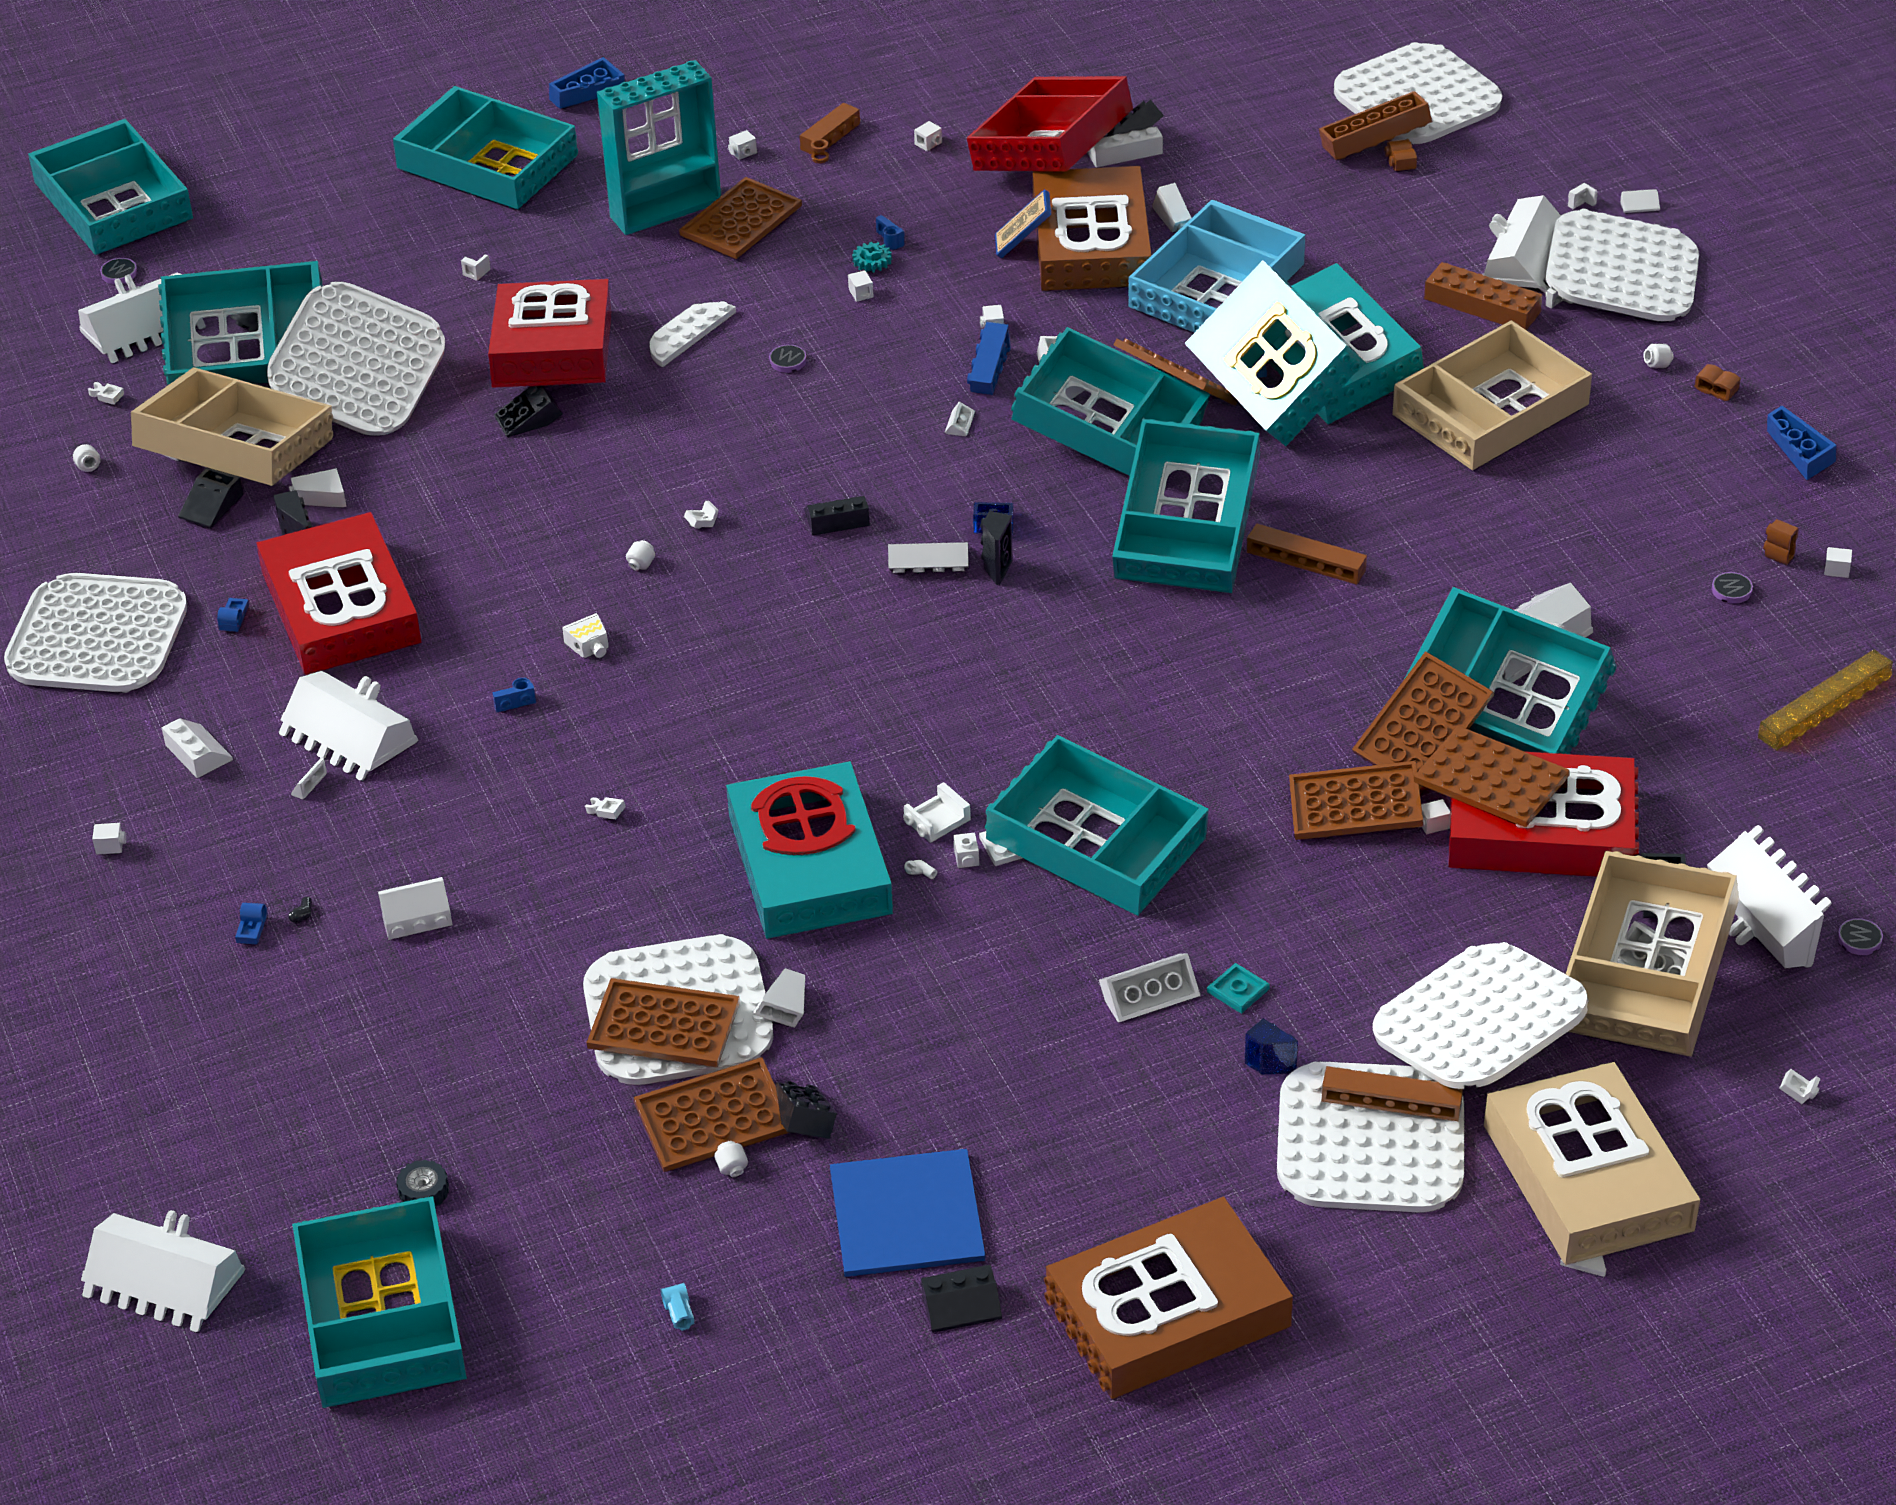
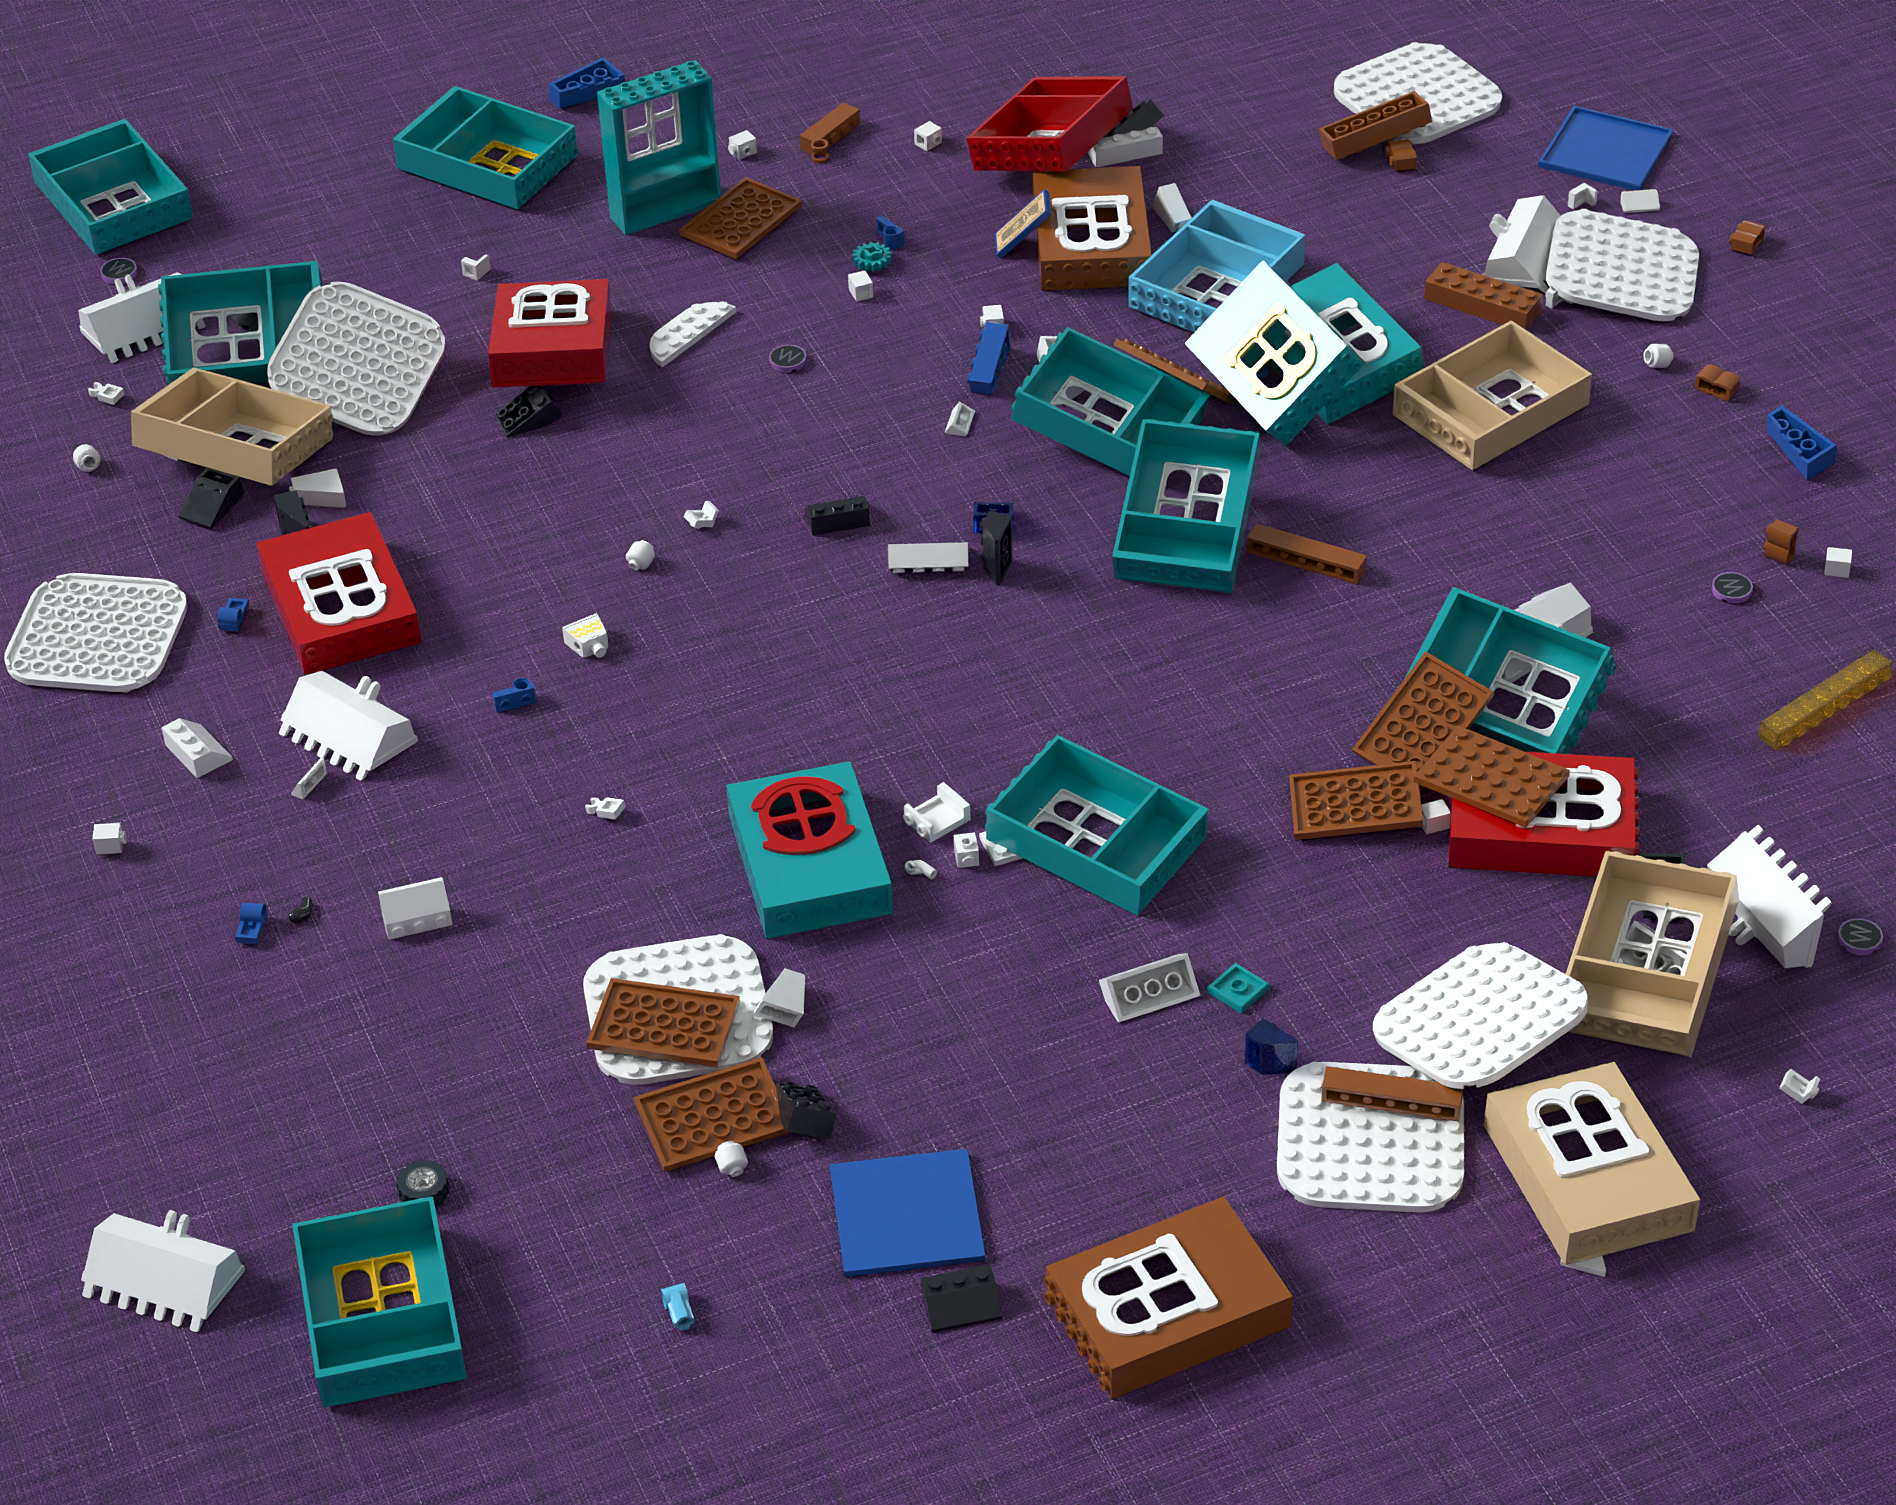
none -> blue tile [1538,106,1674,191]
none -> dark orange brick [1729,220,1766,255]

